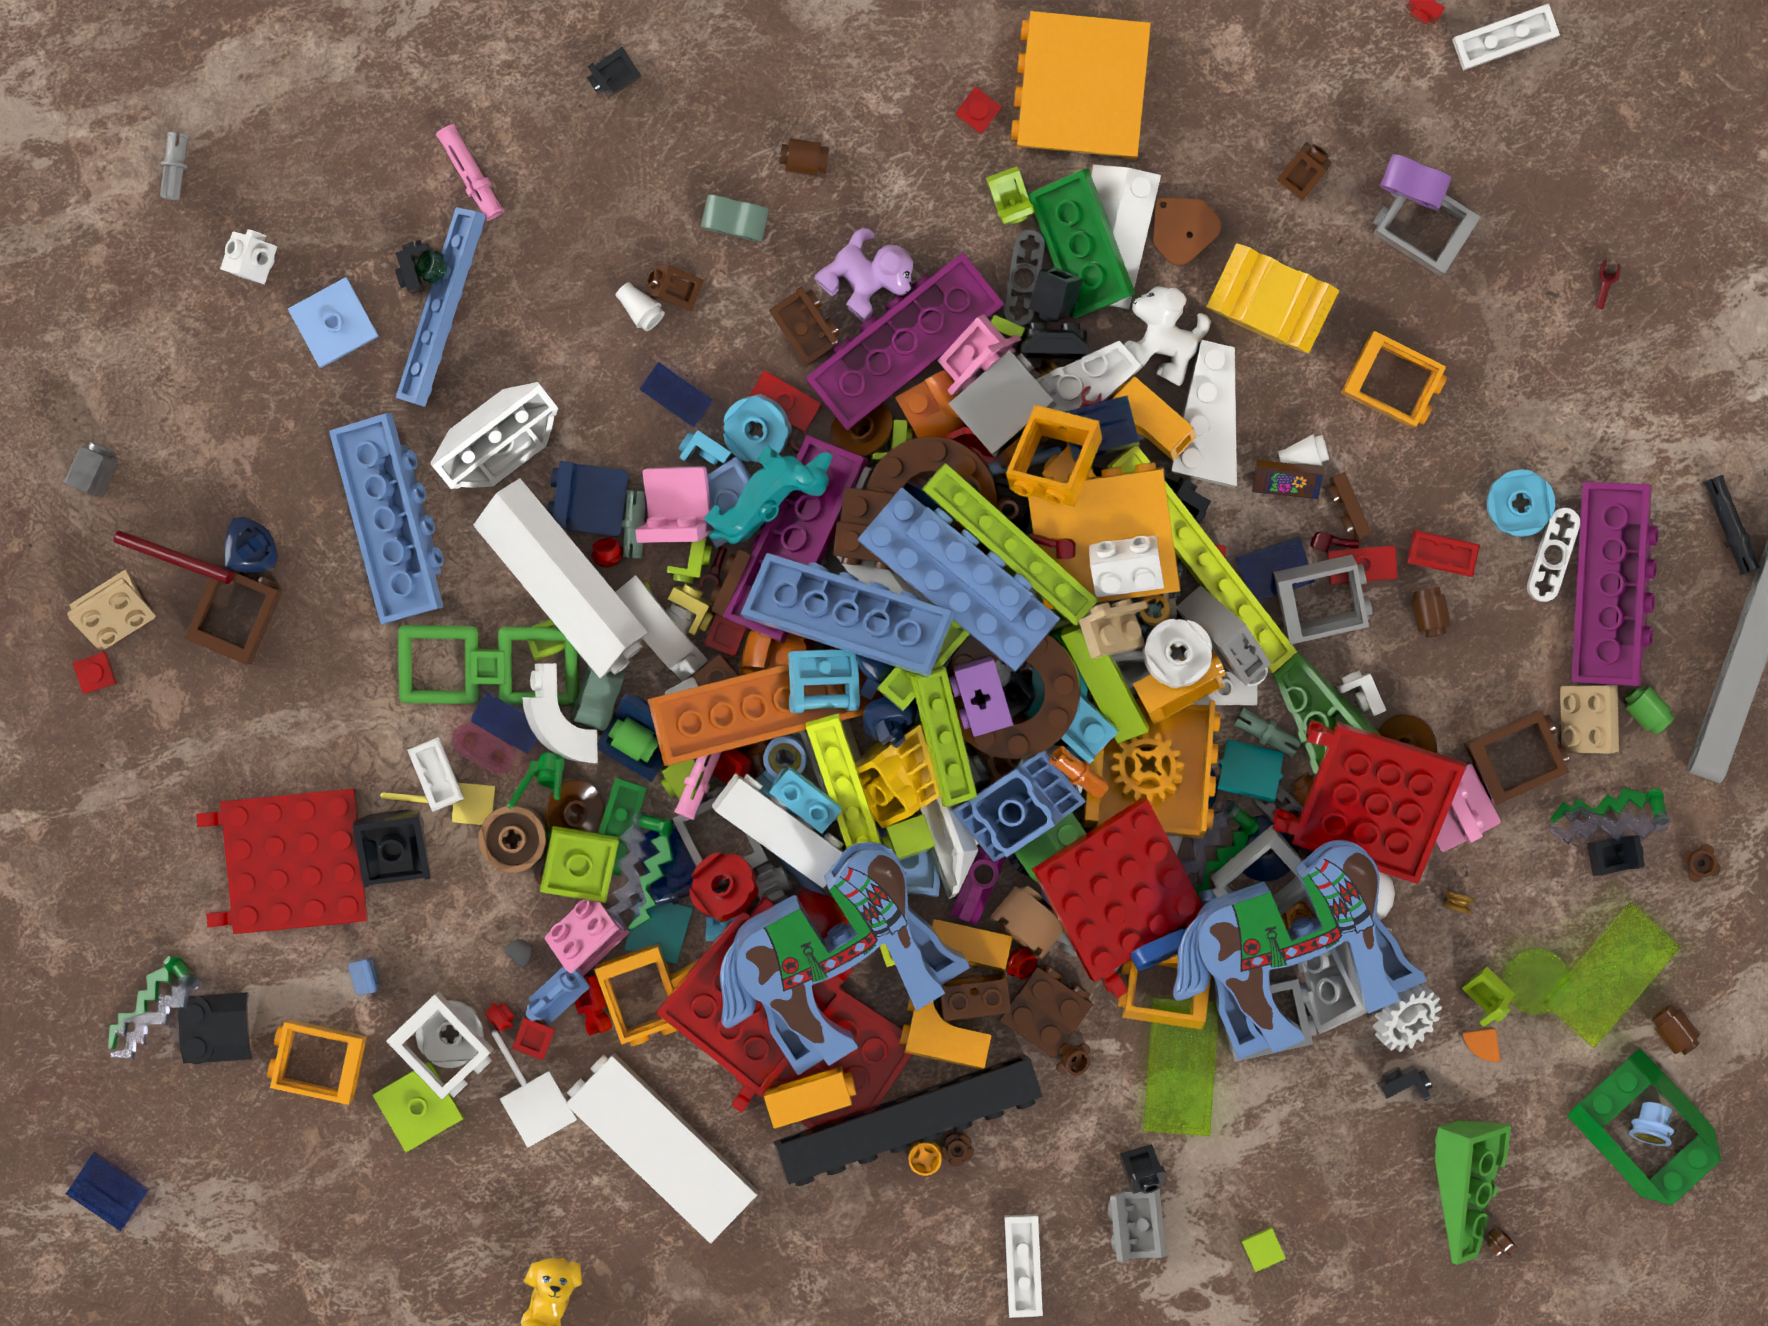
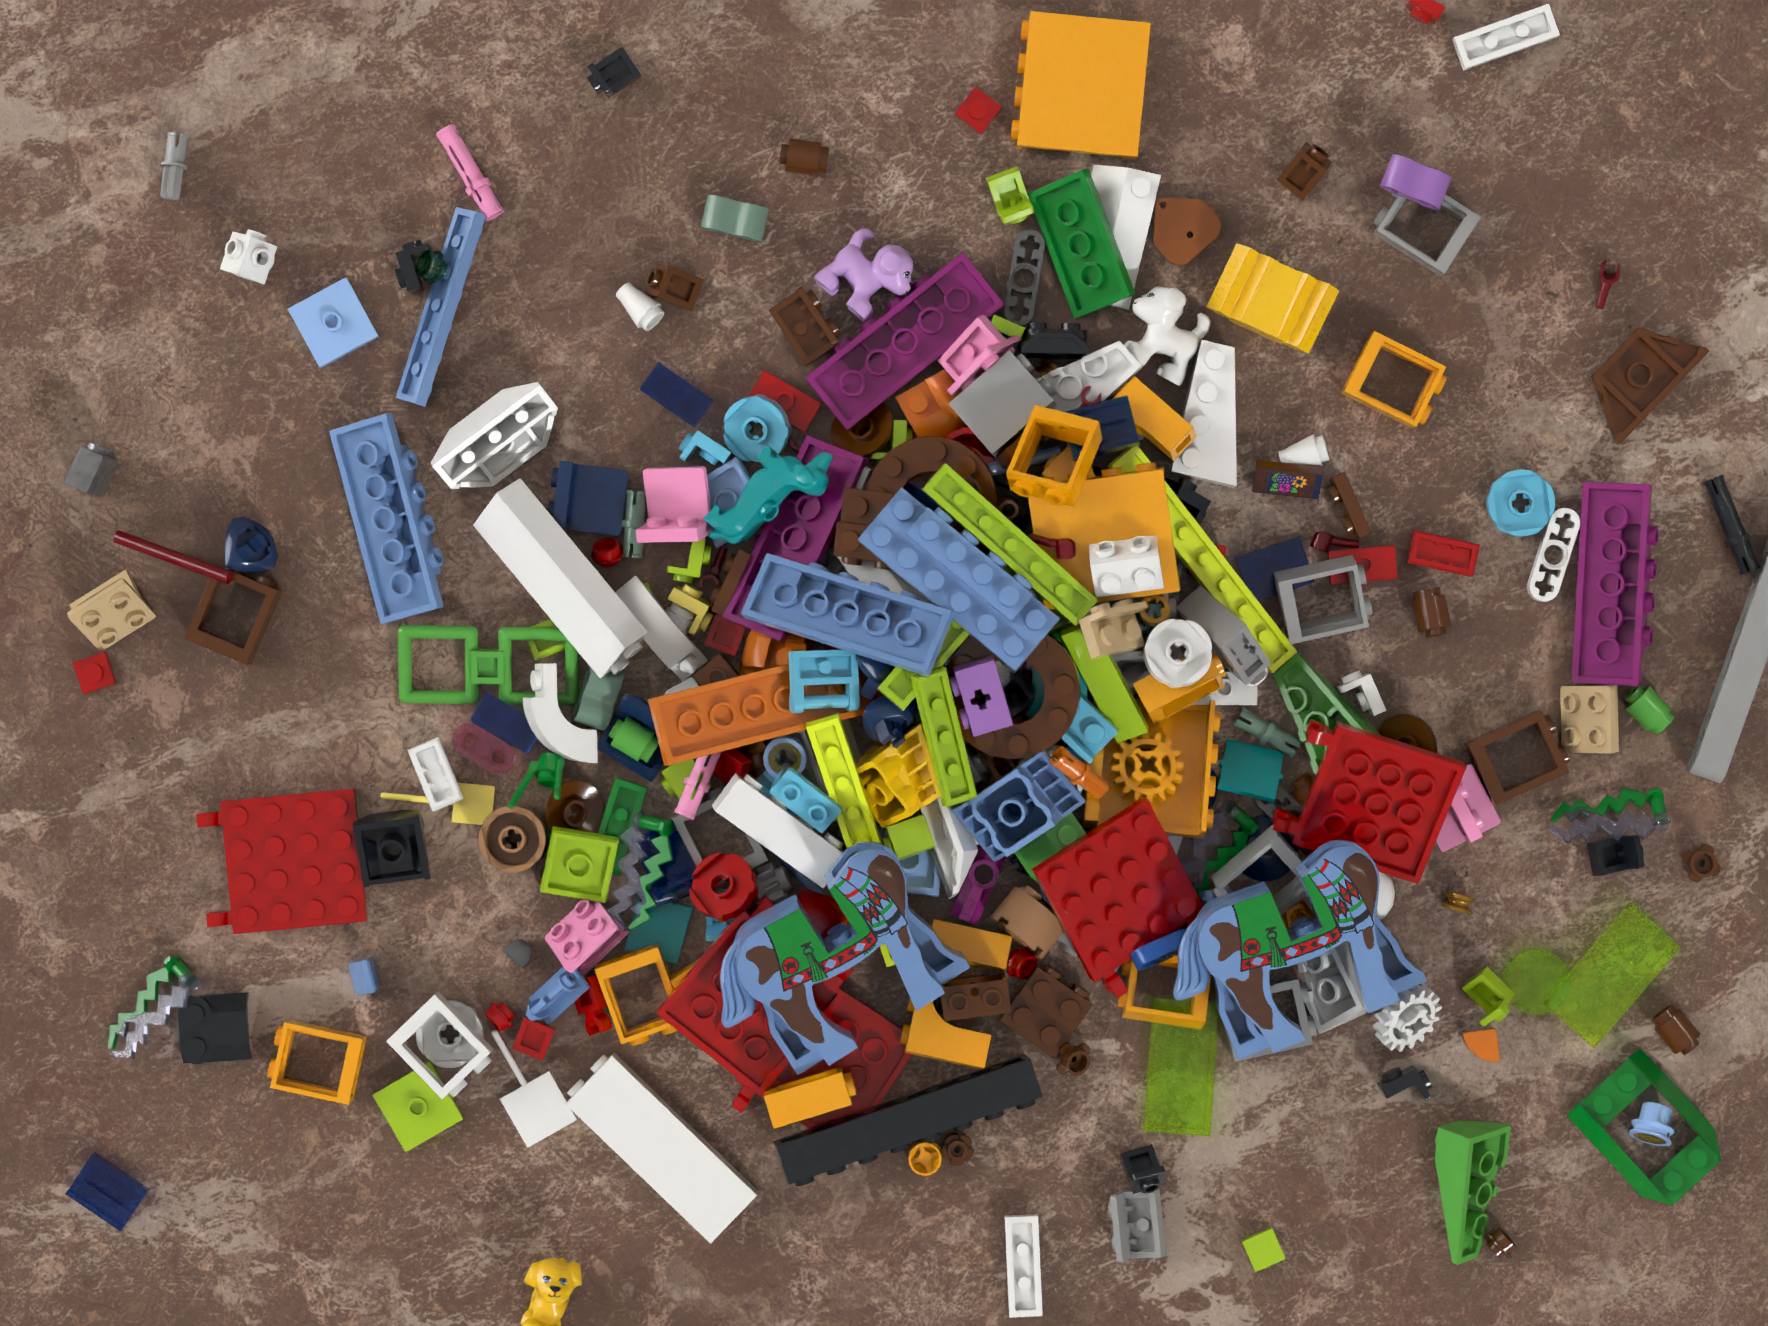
black brick [1029,267,1083,322] -> none
none -> reddish brown wing [1591,327,1709,445]

